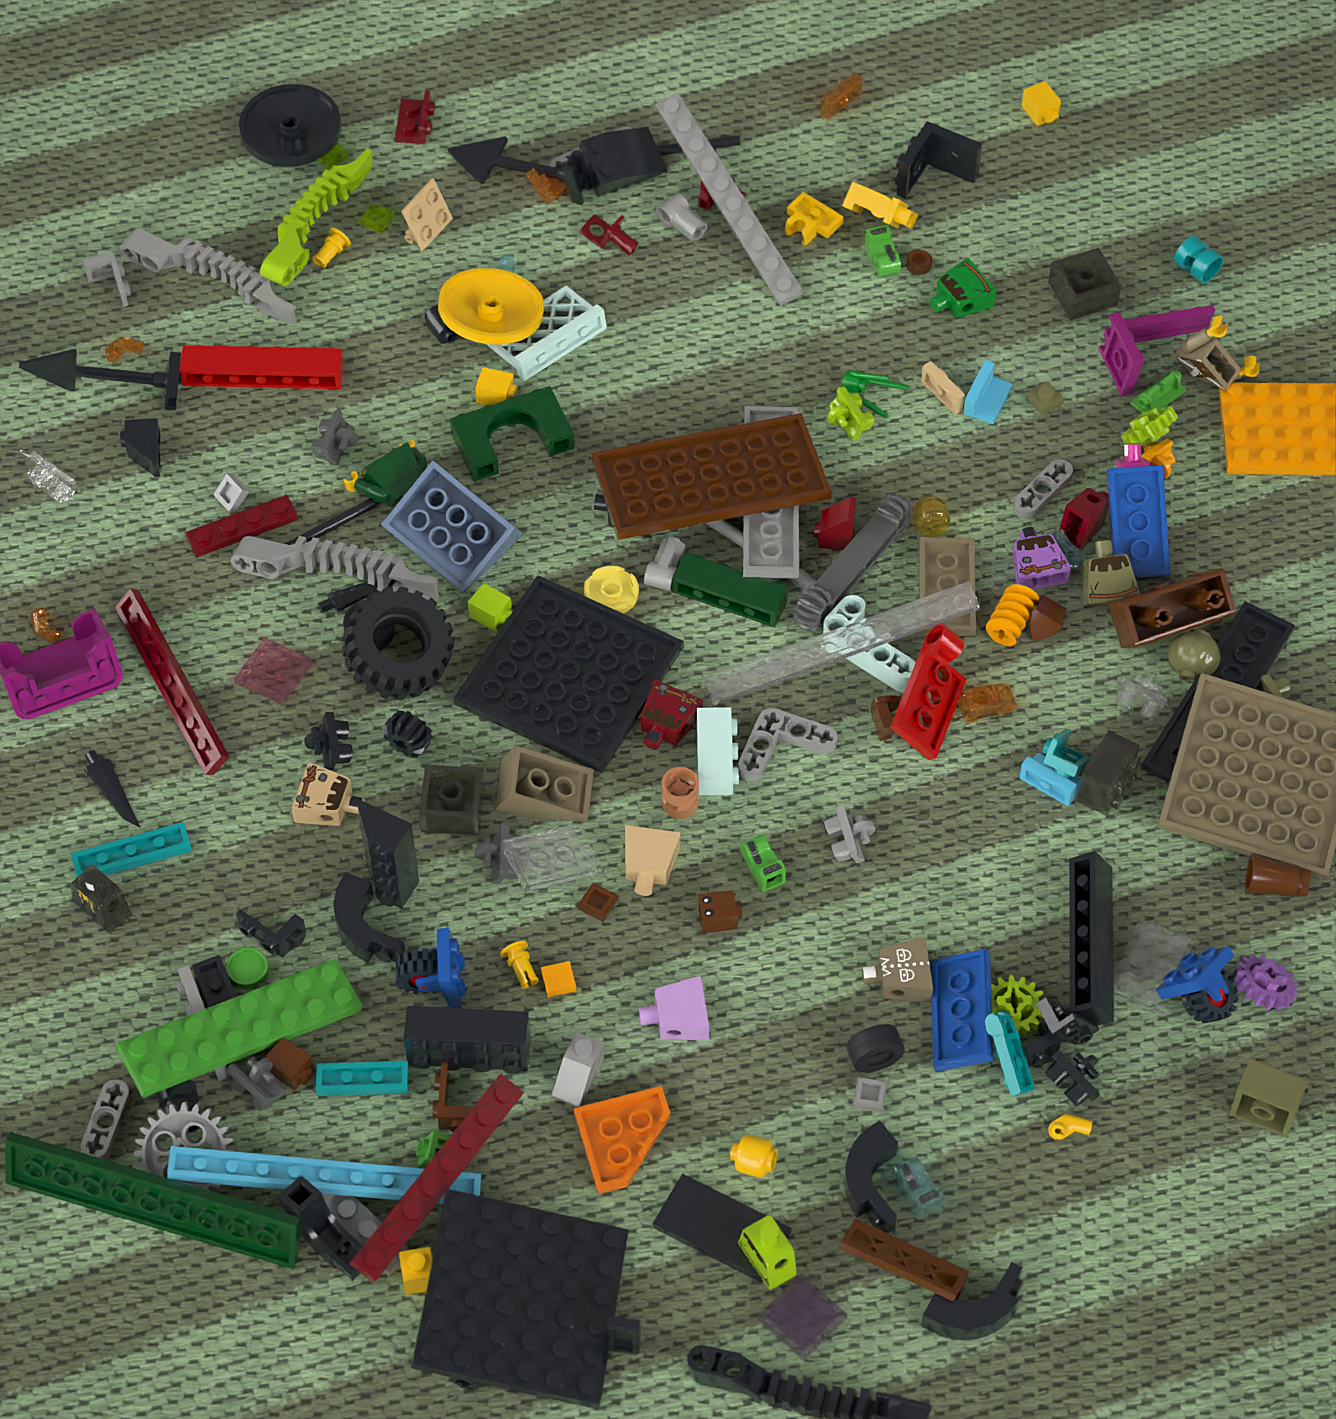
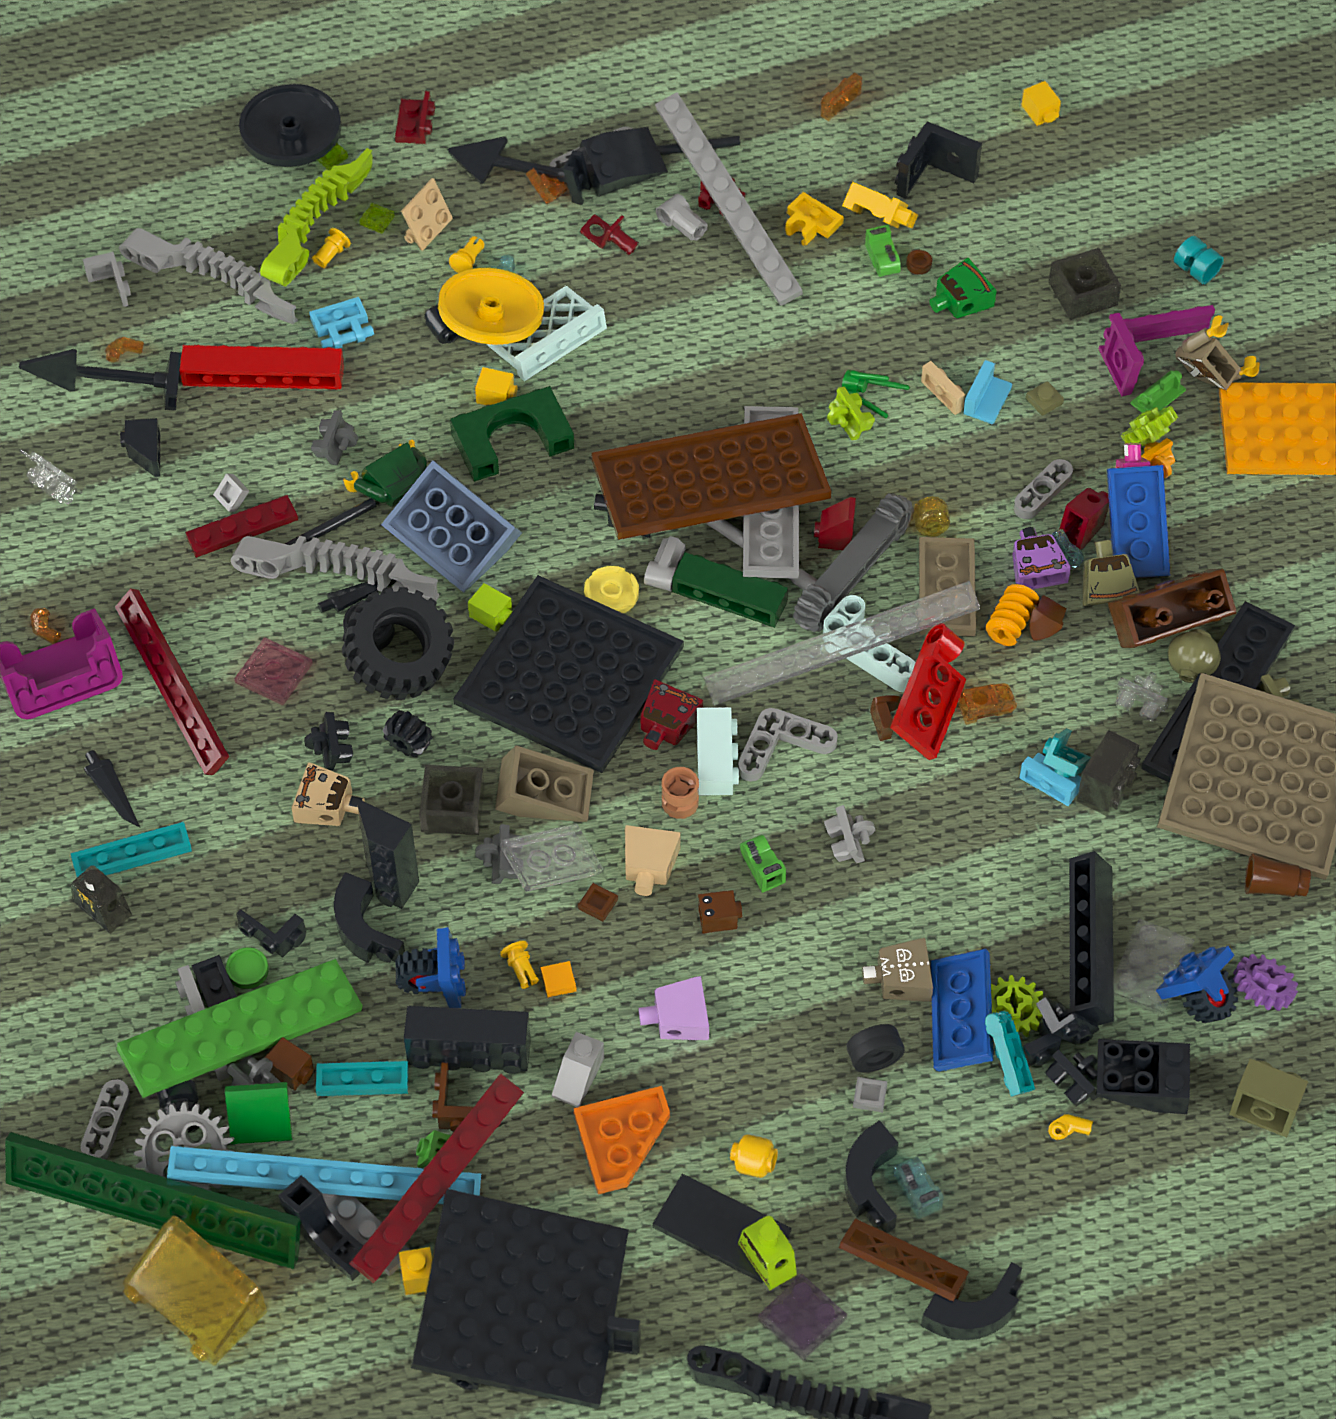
none -> clear yellow windscreen [123,1216,267,1366]
none -> green tile [225,1082,292,1144]
none -> medium azure plate [309,297,374,348]
none -> yellow pin [449,236,485,273]
none -> black slope [1097,1039,1190,1115]

